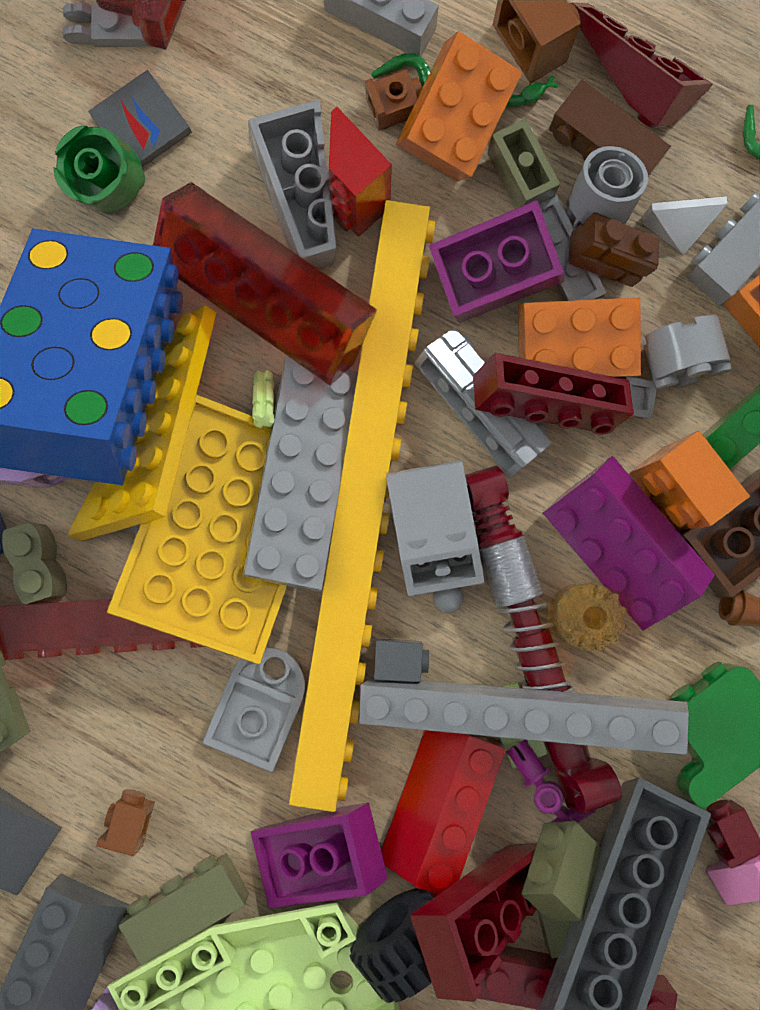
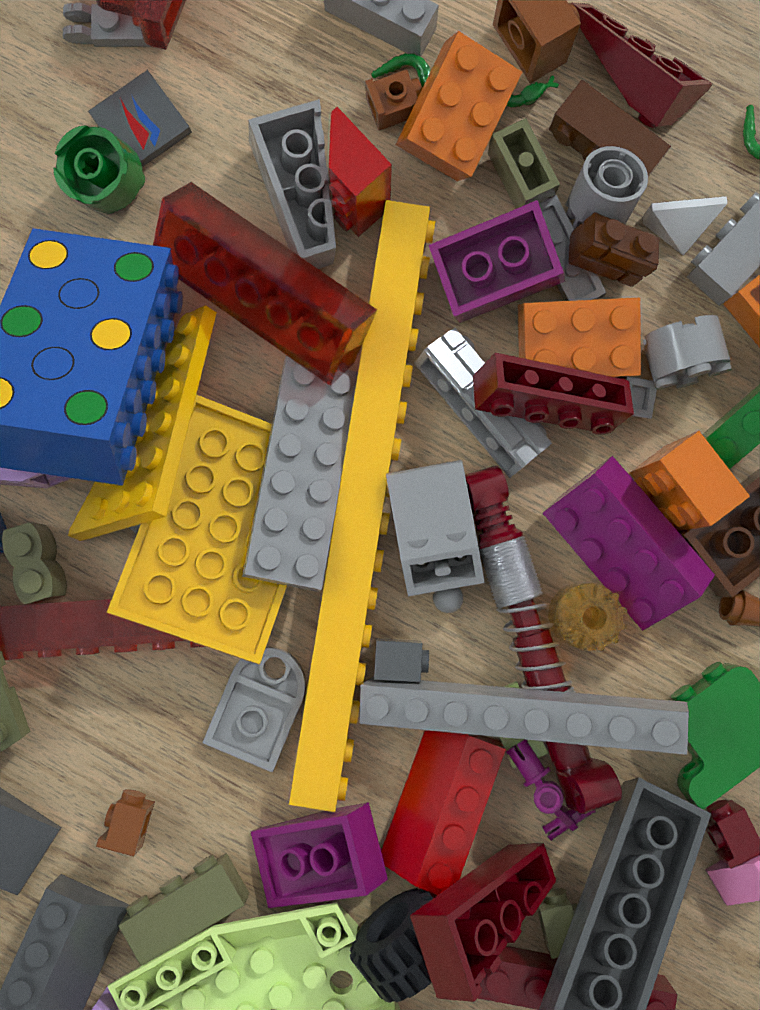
yellowish green axle [252,370,274,428] -> none
olive brick [521,821,602,921] -> none

